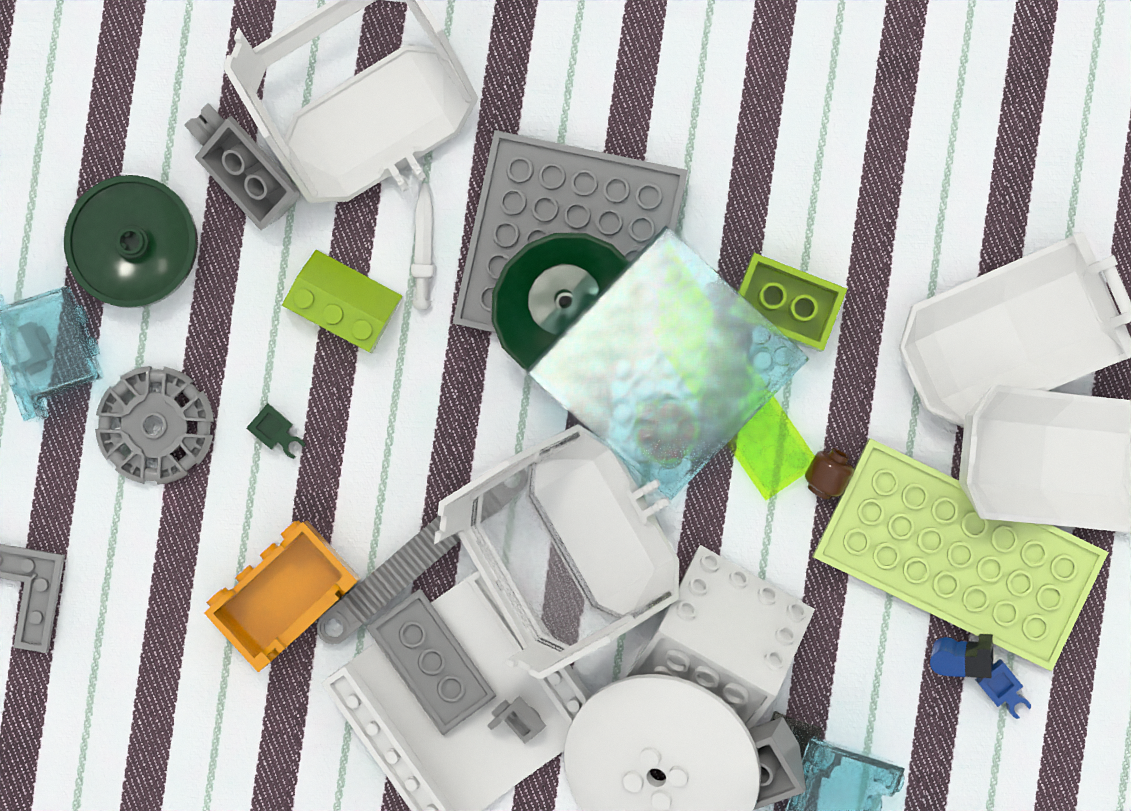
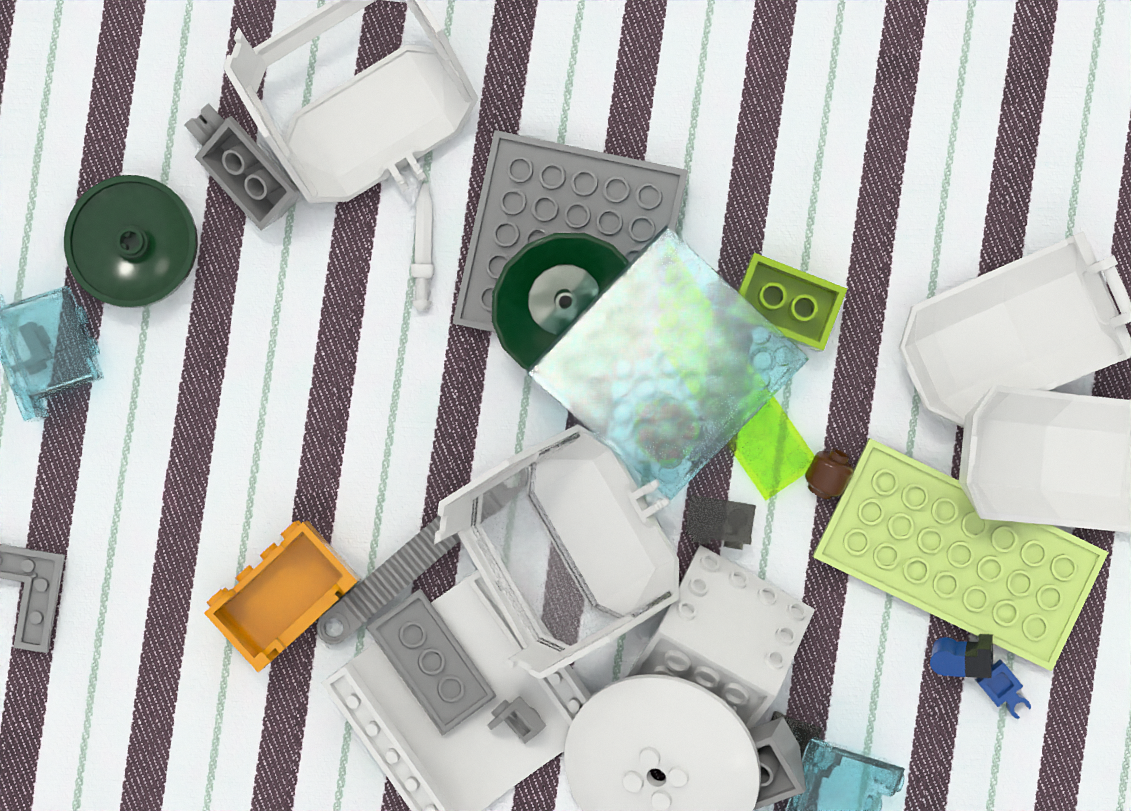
light grey plate [95,366,214,485] -> none
dark green plate [246,403,306,459] -> none
lime slope [281,250,403,354] -> none
none -> clear smoke bracket [684,495,756,550]

